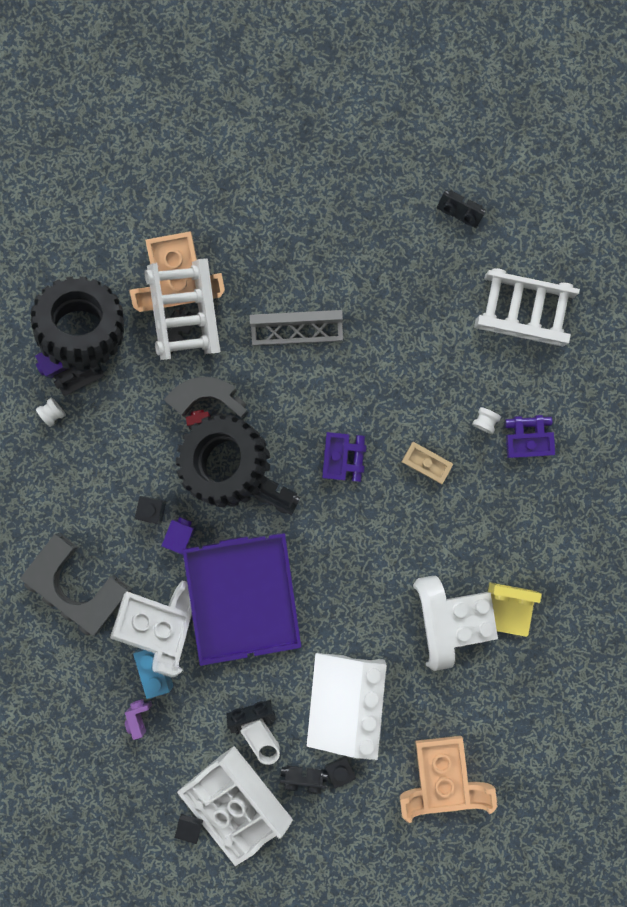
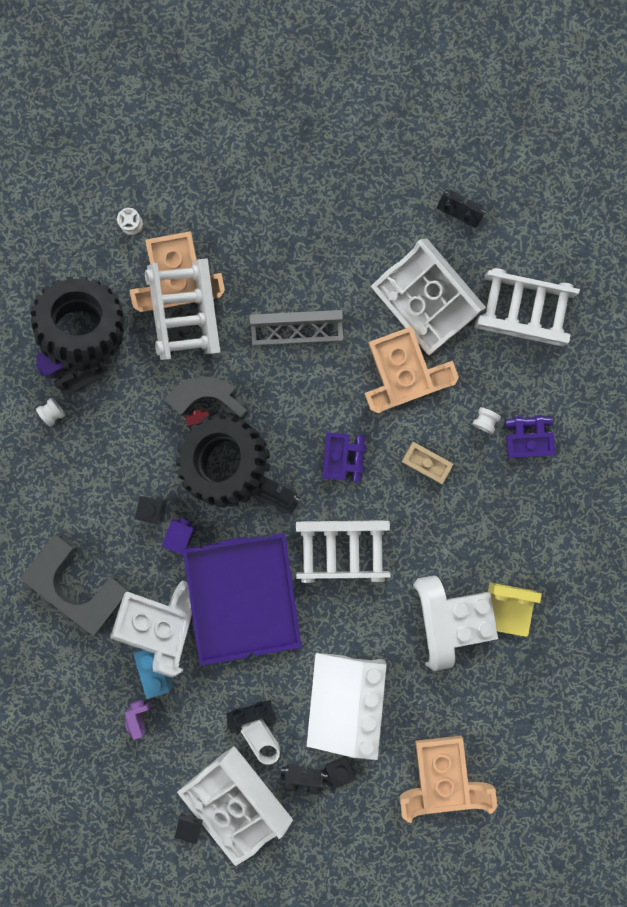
none -> white wheel [117,208,143,235]
none -> white fence [296,520,390,583]
none -> light nougat piece [364,326,458,413]
none -> white piece [371,239,486,355]

